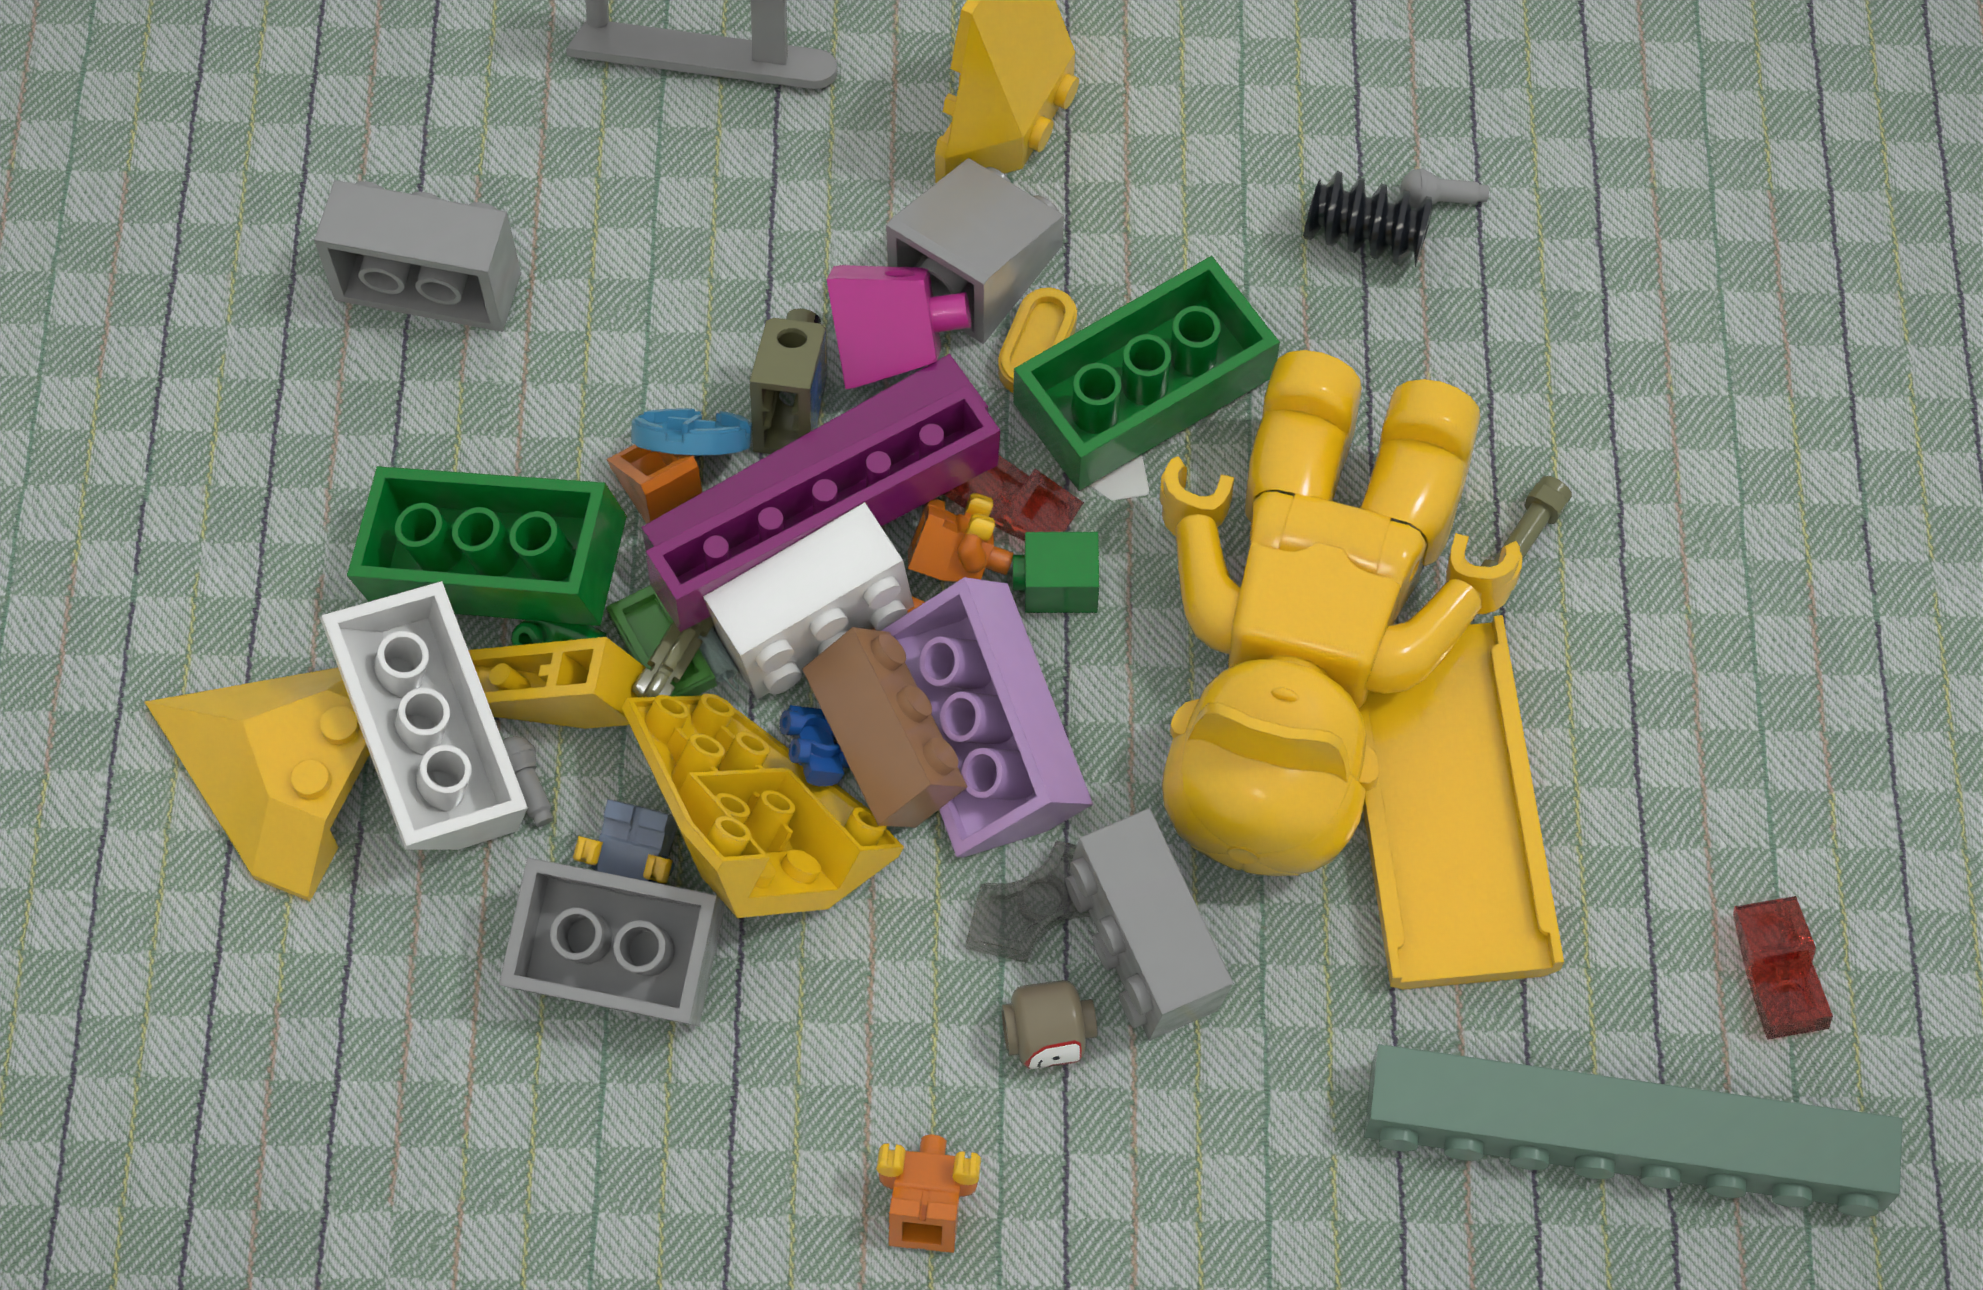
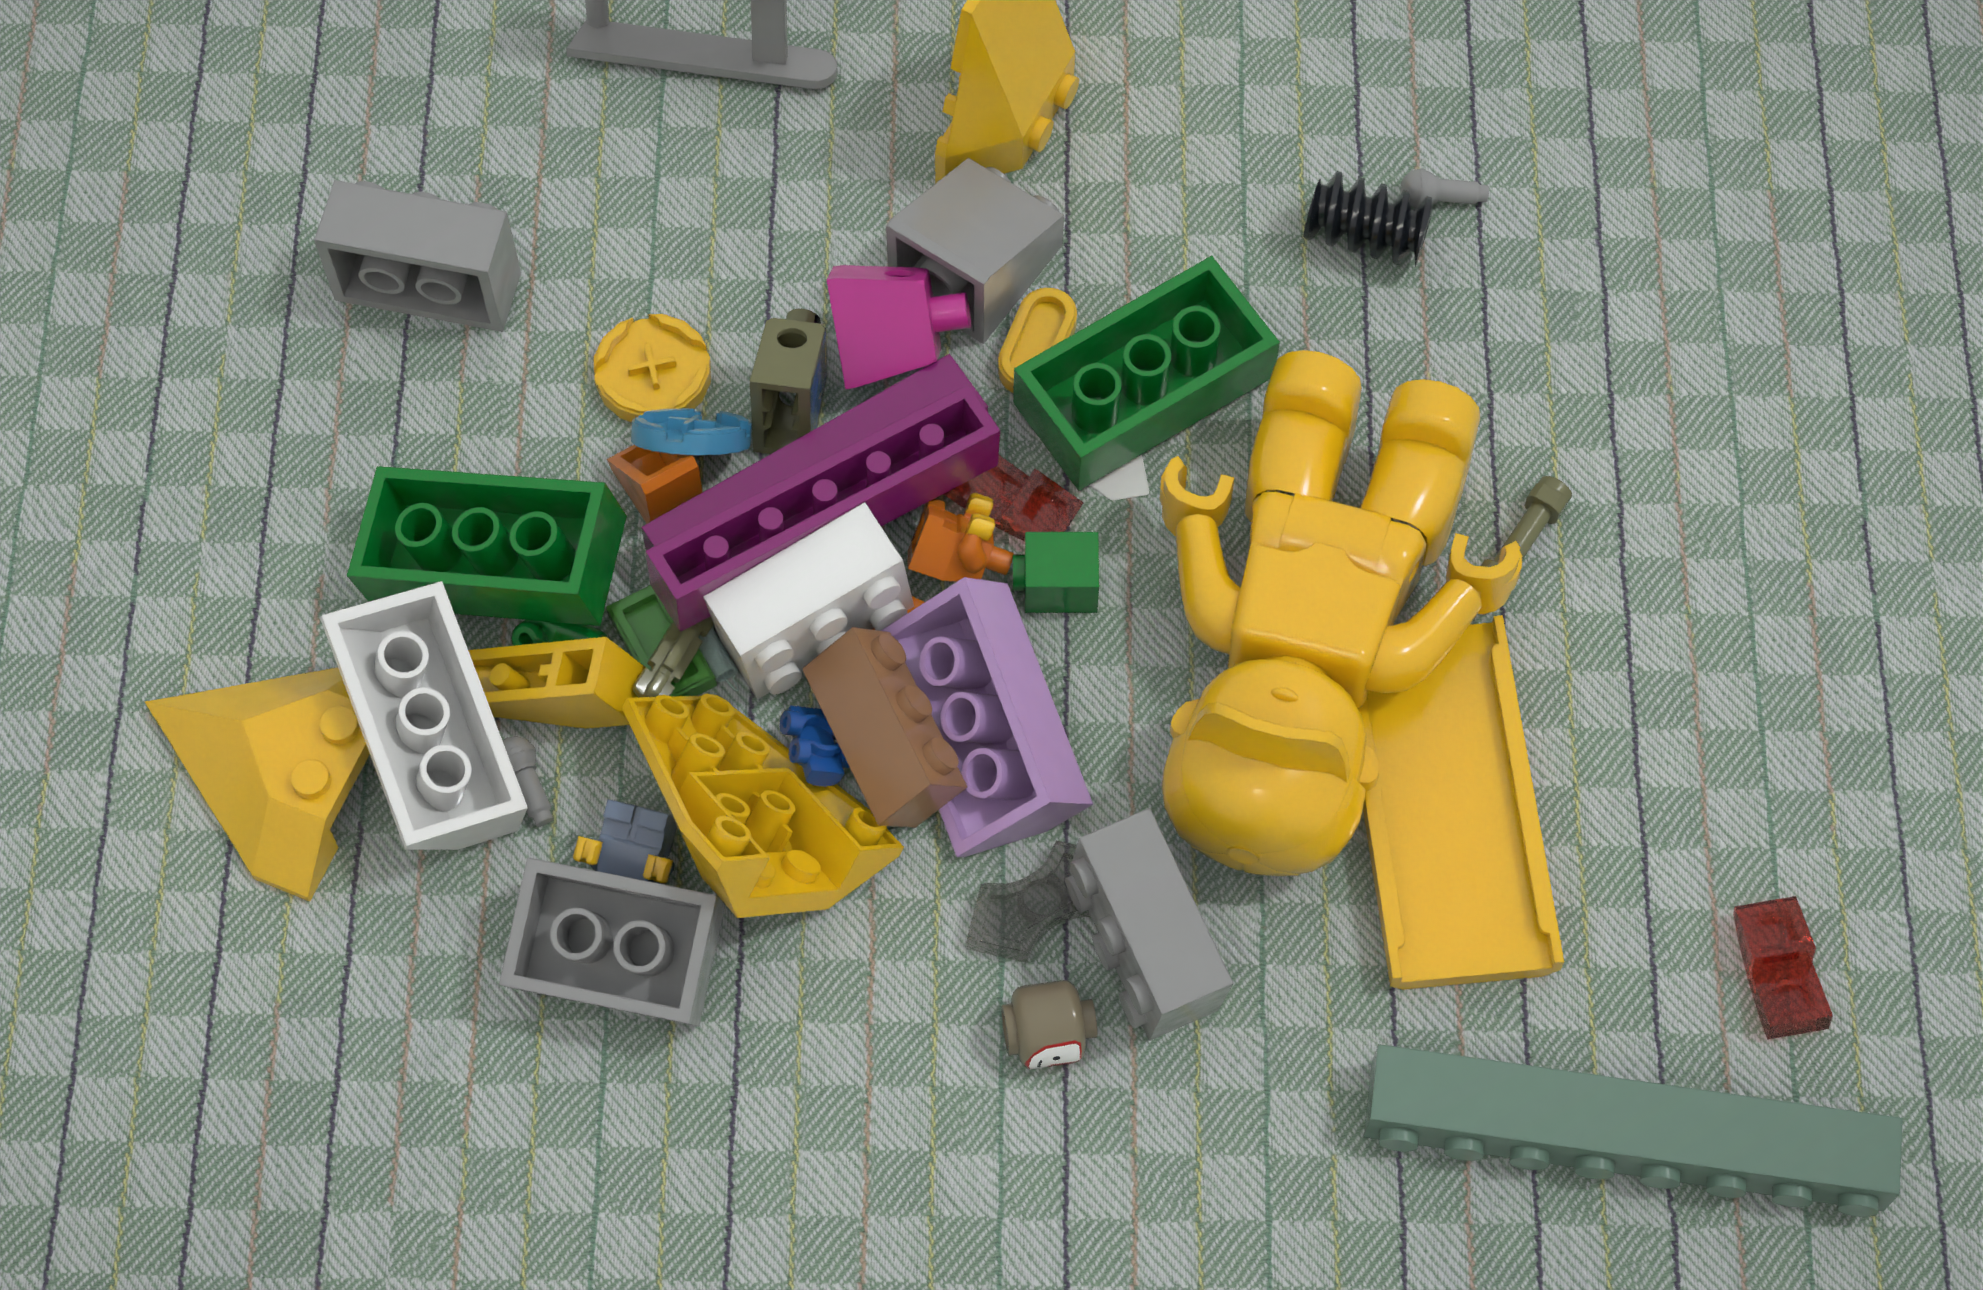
orange piece [876,1134,981,1253] -> none
none -> yellow tile [594,314,711,422]

